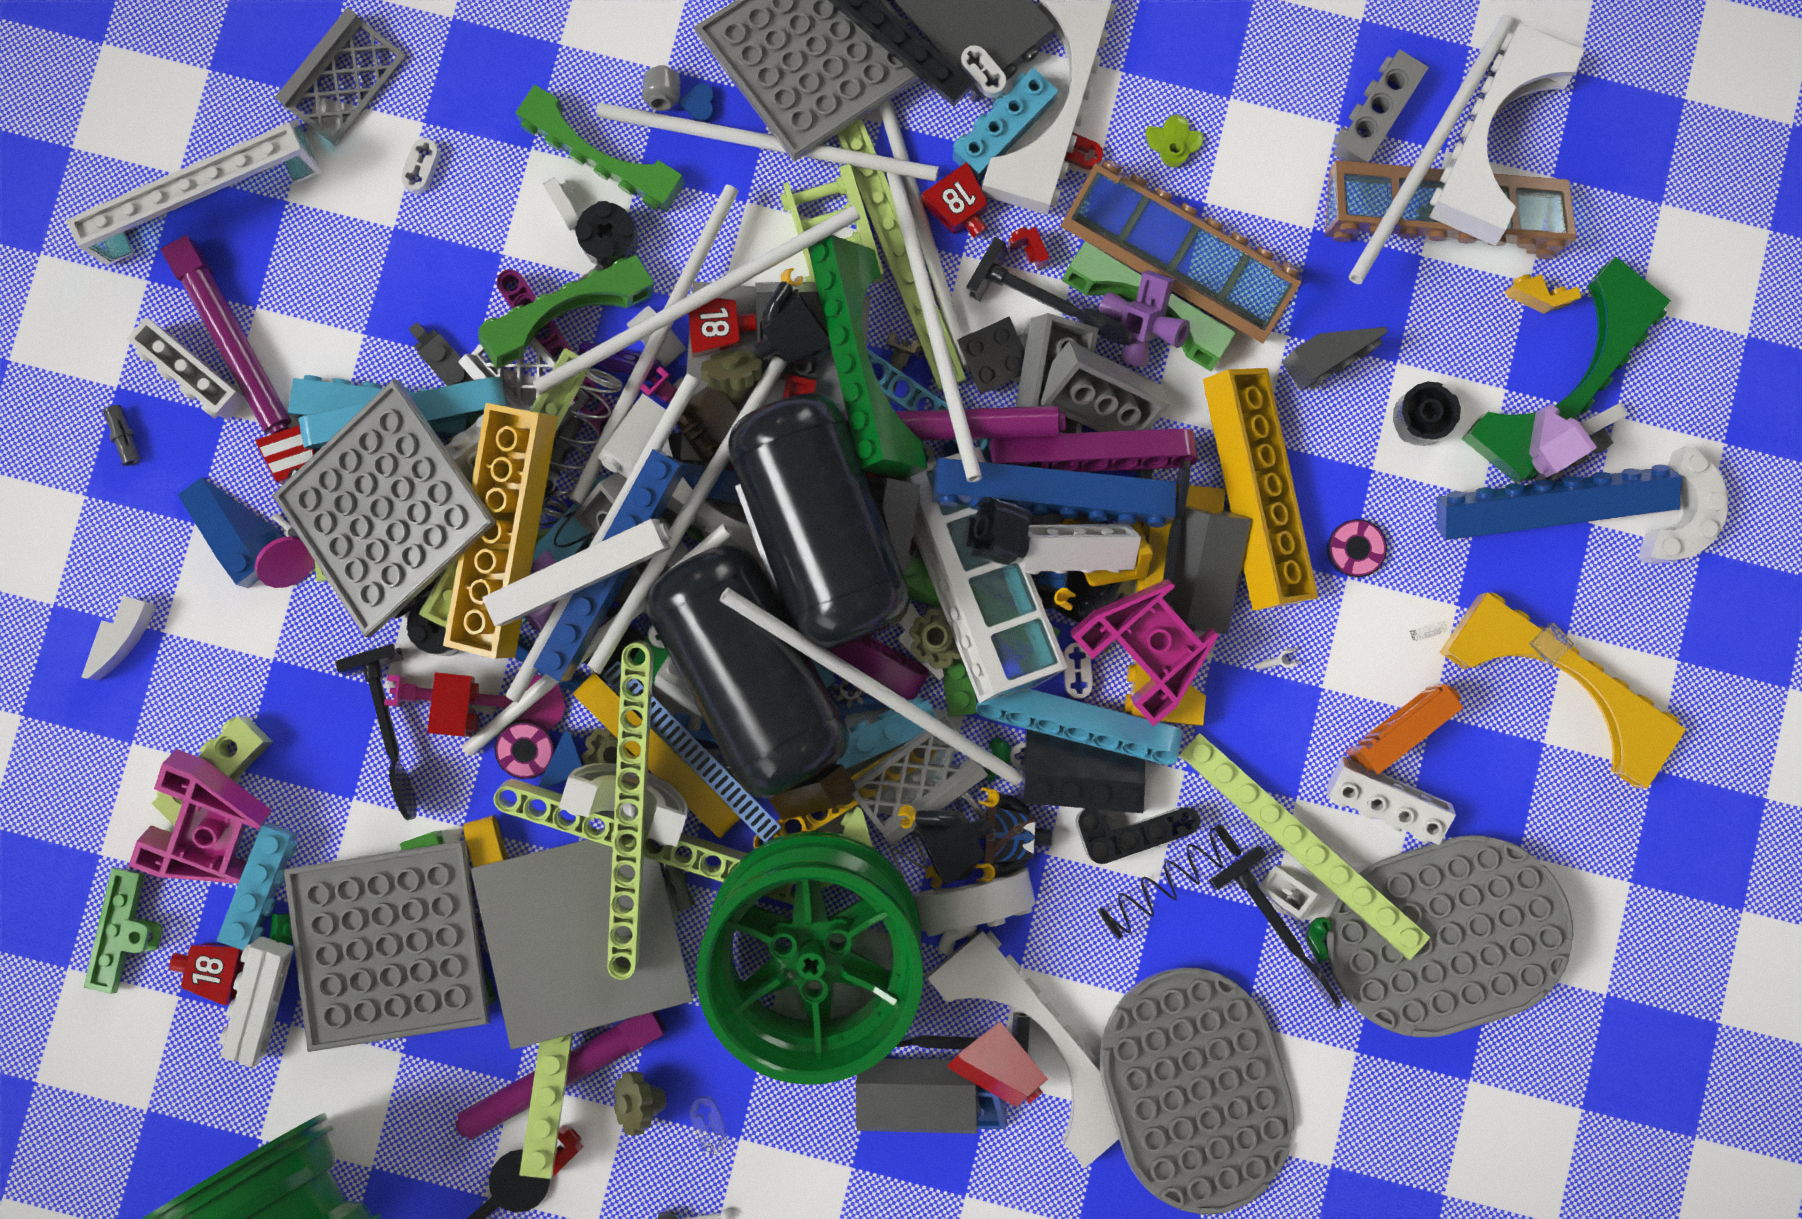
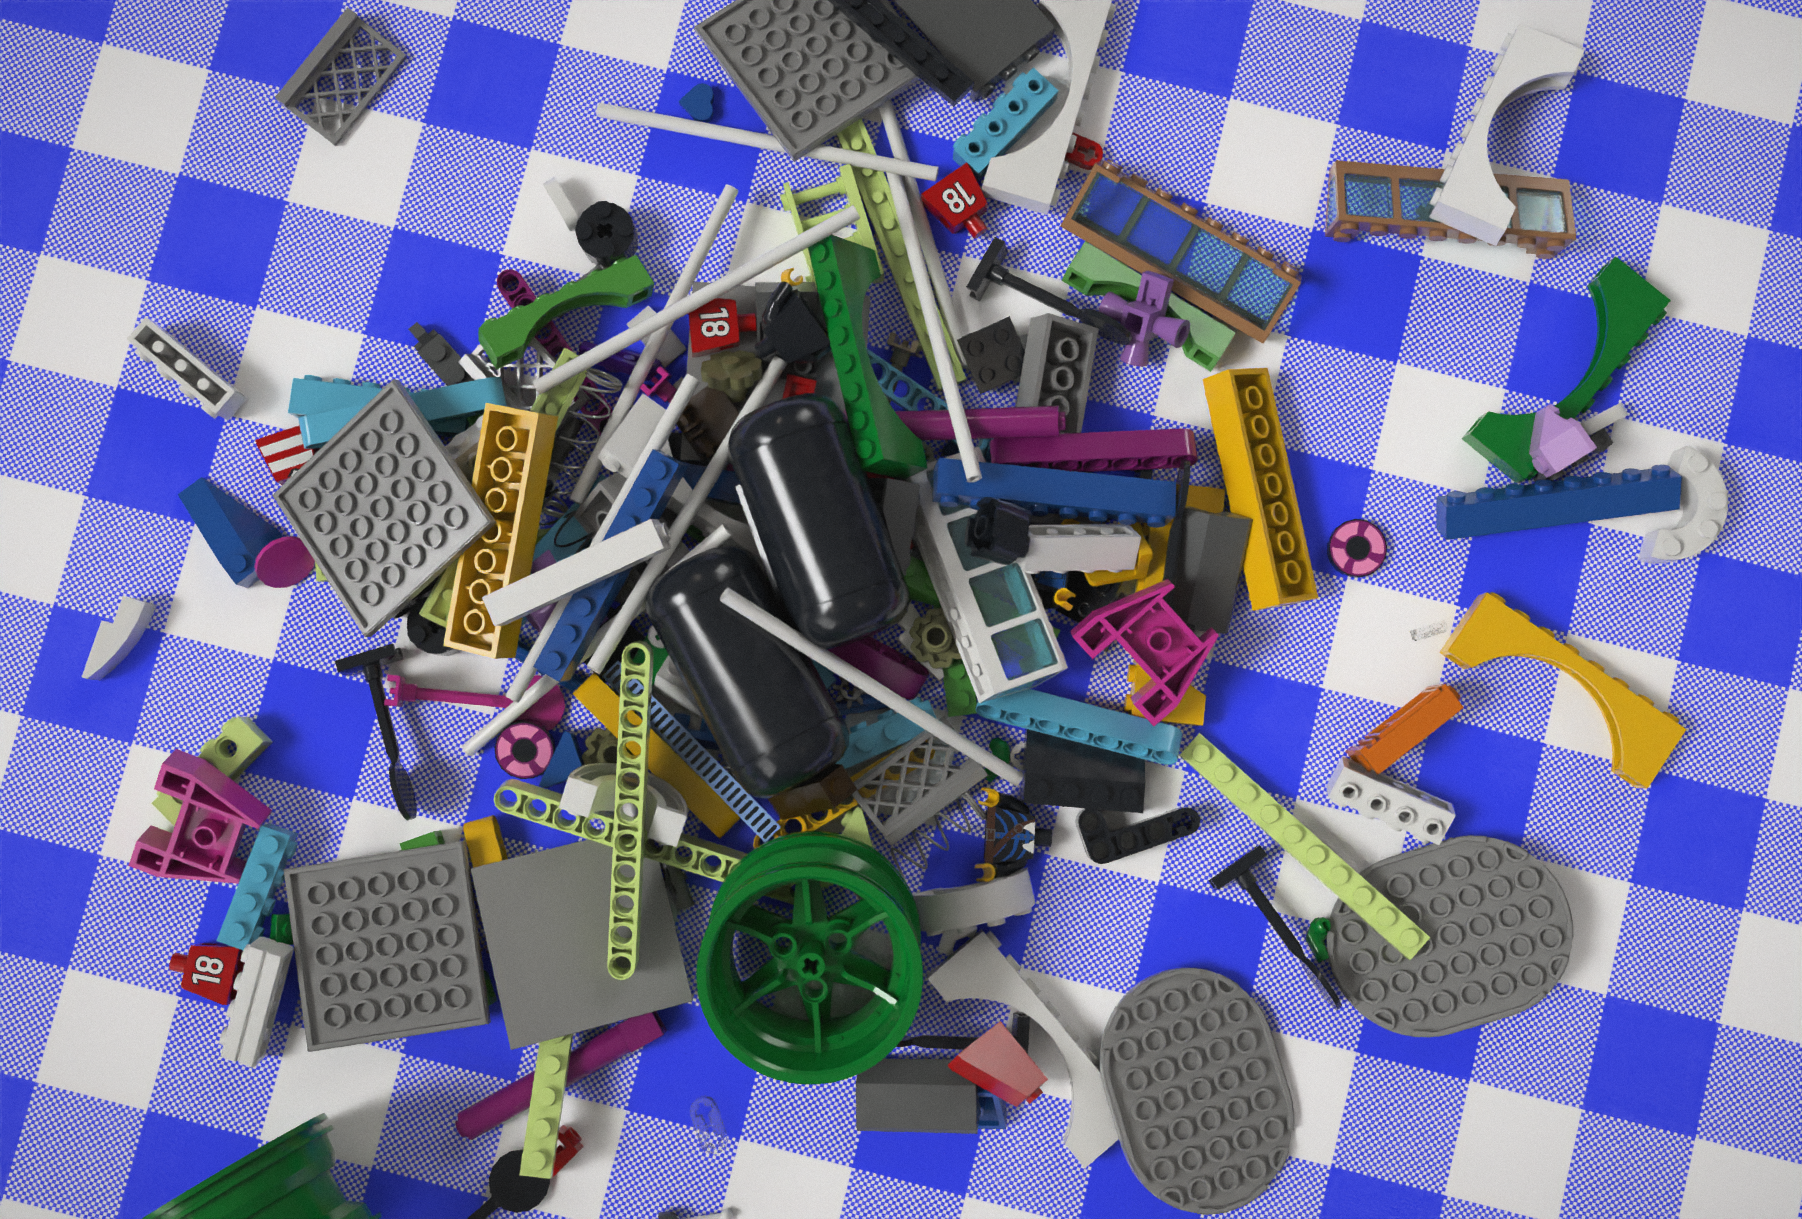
white window [66,119,322,266] -> none
bright green plate [83,868,163,994] -> none
dark grey pin [102,405,142,466] -> none
magenta brick [160,235,292,434] -> none
white hand [272,513,299,537] -> none
white beam [401,138,441,195] -> none
red brick [427,672,480,737] -> none
bright green arch [515,84,685,212] -> none
olive plant [614,1071,666,1136] -> none
light grey head [642,65,681,111] -> none
black torso [897,805,993,888] -> none
white beam [961,45,1006,98] -> none
red bracket [1008,226,1050,270] -> none
light grey slope [1041,340,1170,432] -> none
white beam [1063,642,1093,699] -> none
black piece [1097,824,1241,941] -> none
lime plate [1146,114,1203,168] -> none
white hand [1255,648,1299,670] -> none
white slope [1259,865,1320,921] -> none
dark grey slope [1281,327,1388,391] -> none
light grey brick [1332,49,1429,163] -> none
white piece [1349,14,1515,284] -> none
black brick [1392,381,1461,446] -> none
yellow slope [1505,274,1582,314] -> none
clear tile [1529,622,1574,665] -> none

